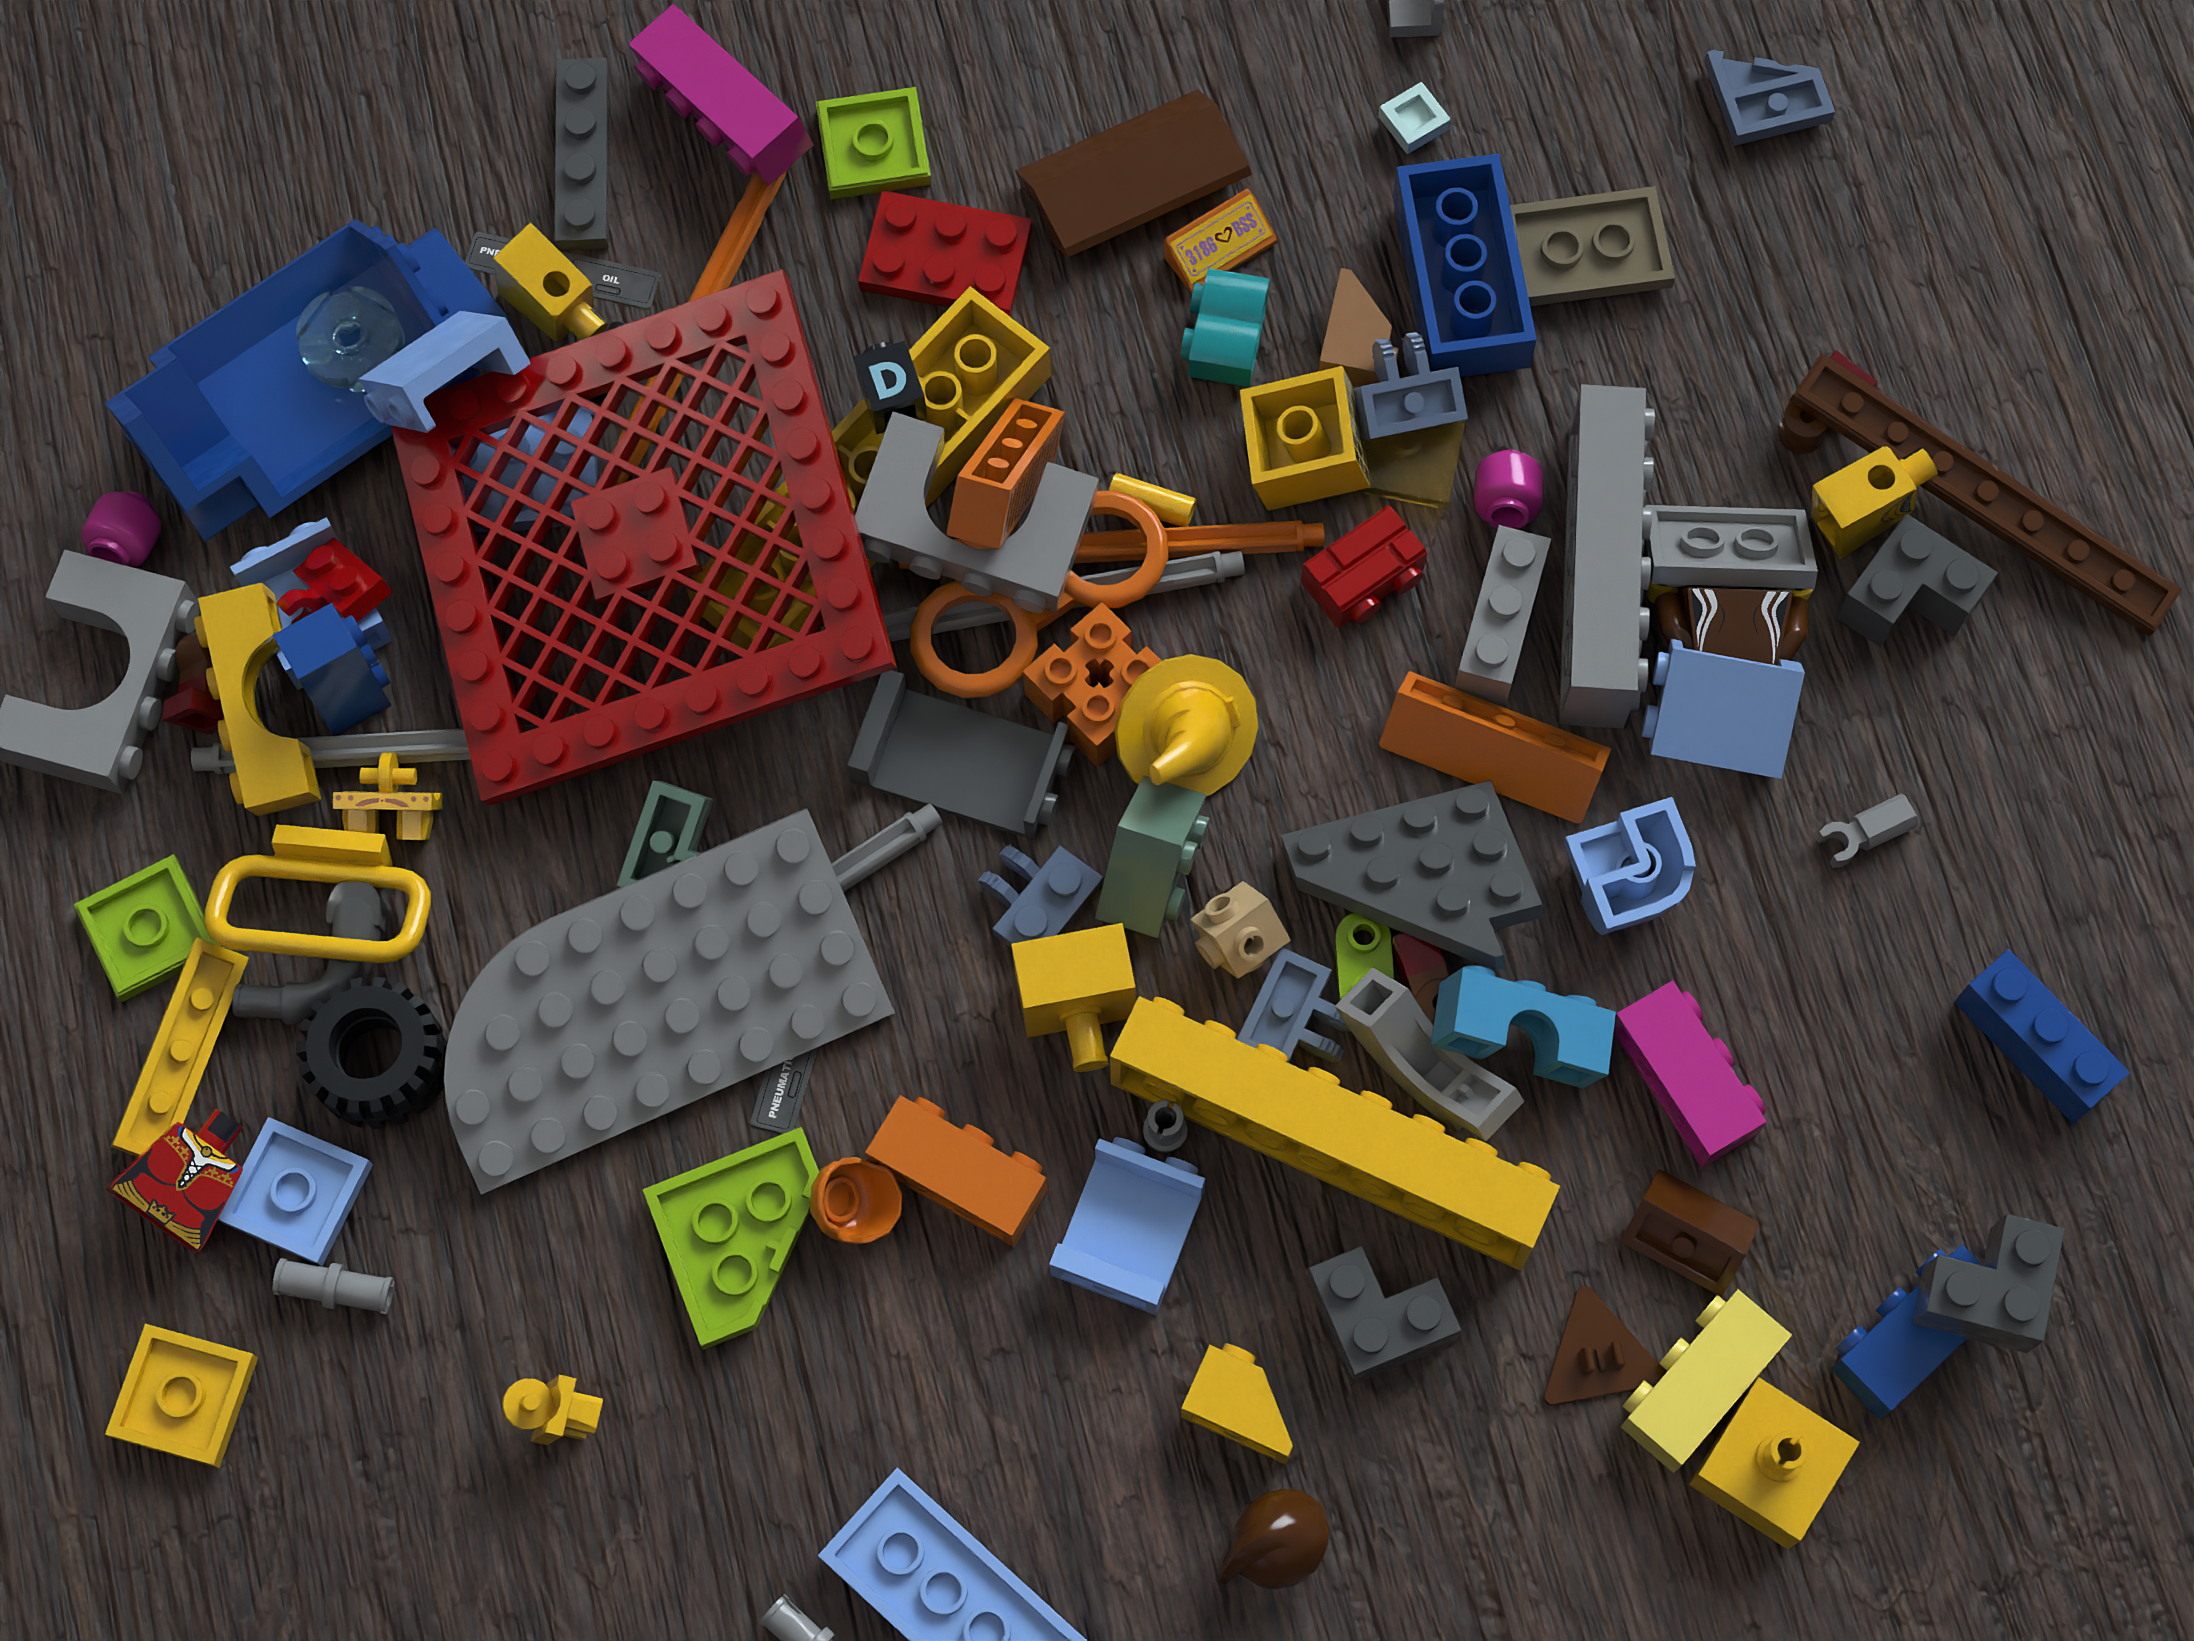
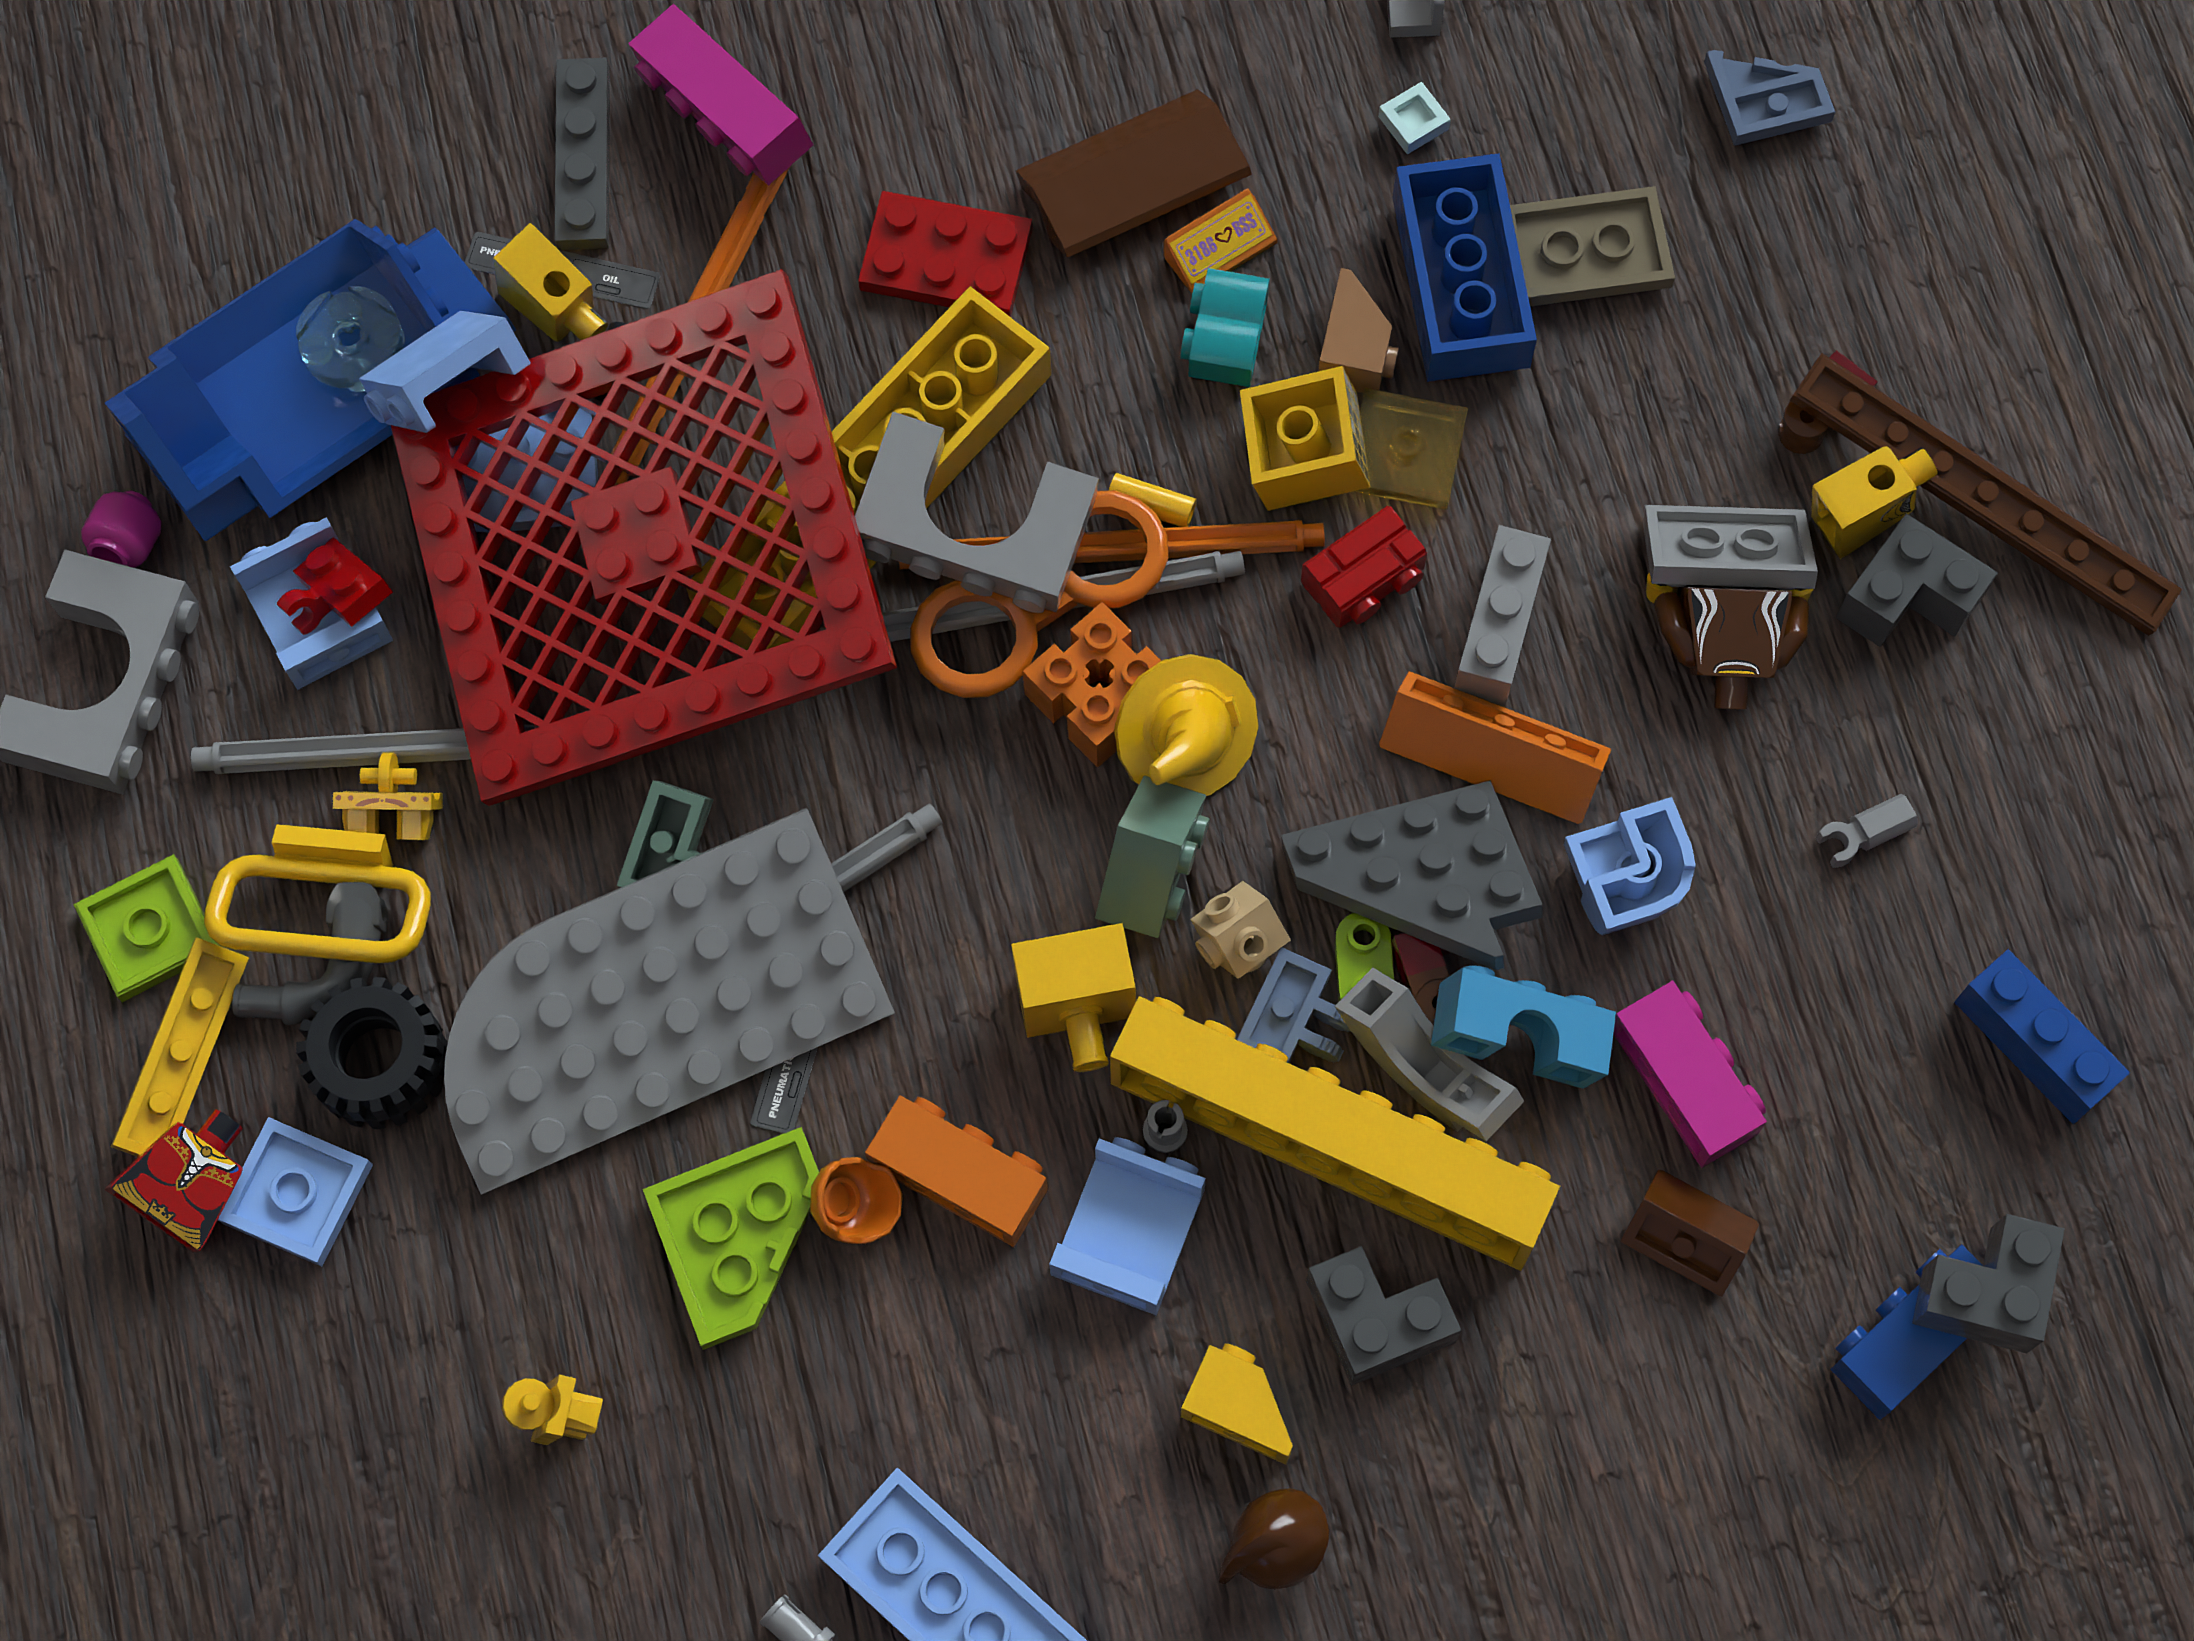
yellow plate [105,1324,258,1468] -> none
dark red leg [162,632,225,734] -> none
yellow arch [194,582,321,816] -> none
light grey pin [272,1258,395,1314] -> none
blue brick [273,602,391,736] -> none
lime tile [816,87,932,200] -> none
dark grey panel [847,670,1076,841] -> none
black brick [854,340,927,434] -> none
orange brick [946,398,1065,550] -> none
sand blue hinge [978,845,1104,948] -> none
sand blue hinge [1353,332,1468,440] -> none
dark pink head [1474,450,1544,529] -> none
reddish brown piece [1544,1285,1666,1405] -> none
light grey brick [1559,384,1655,729] -> none
light yellow brick [1620,1289,1792,1473] -> none
light blue panel [1641,639,1805,779] -> none
yellow brick [1688,1377,1860,1550] -> none

